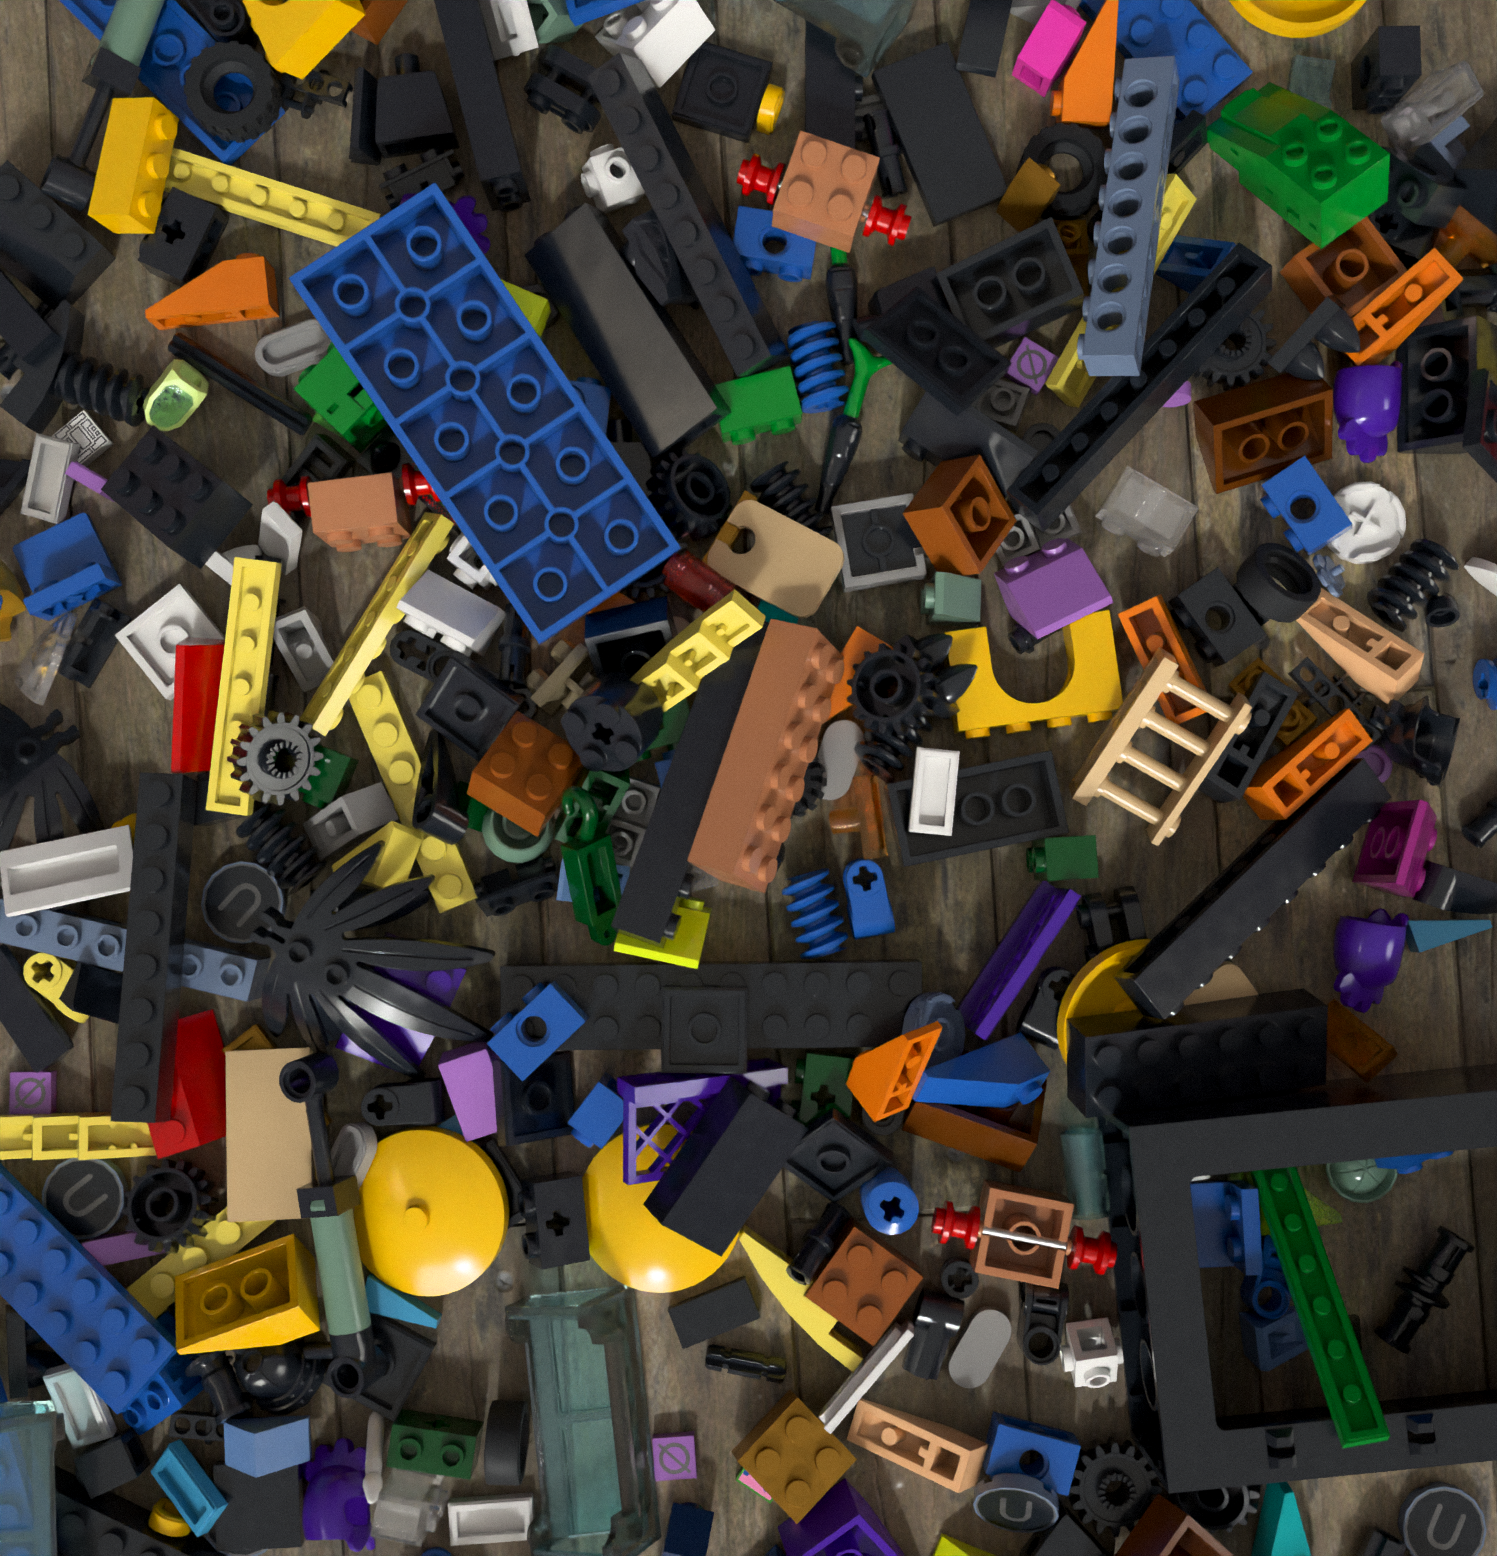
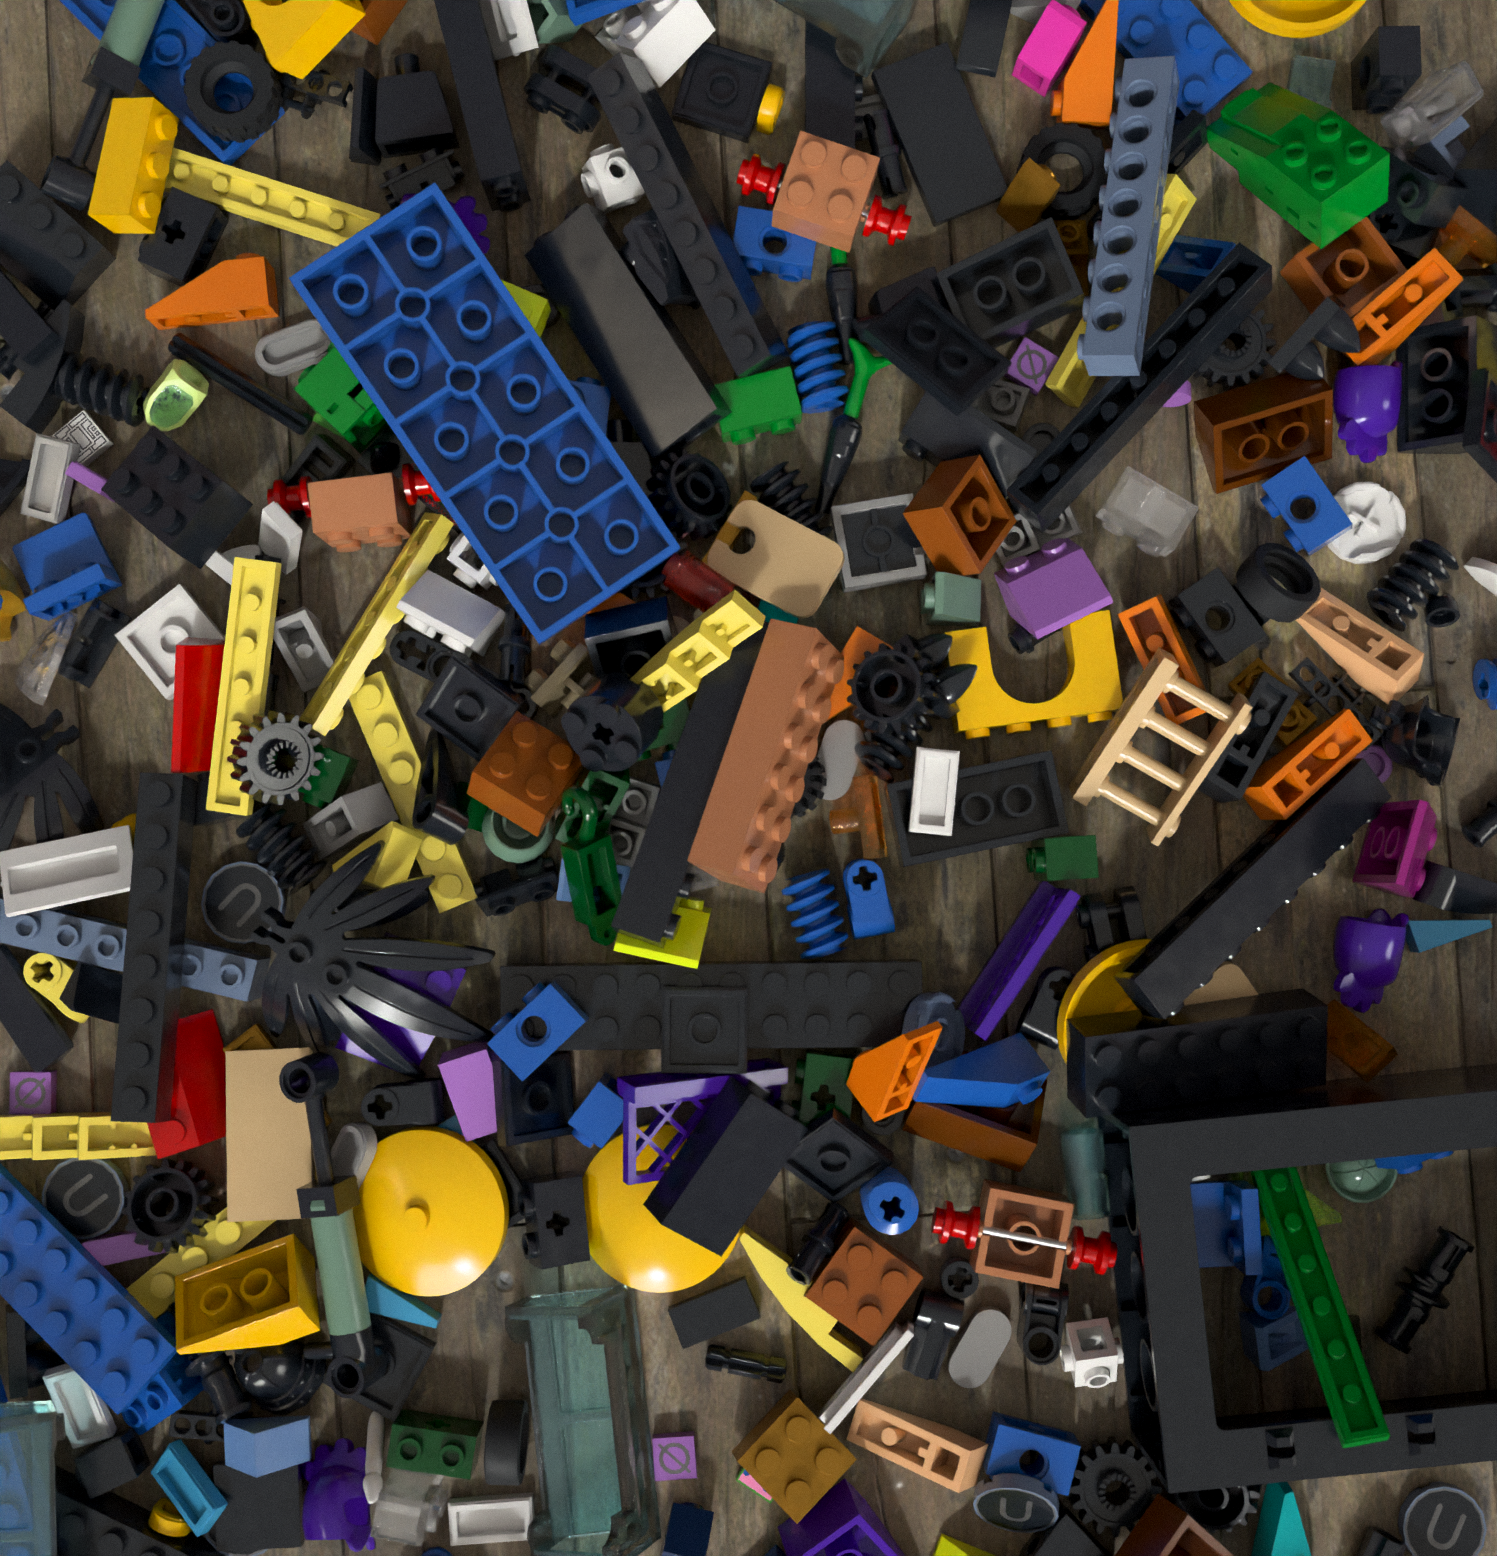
sand blue plant [1313,554,1345,597] -> none

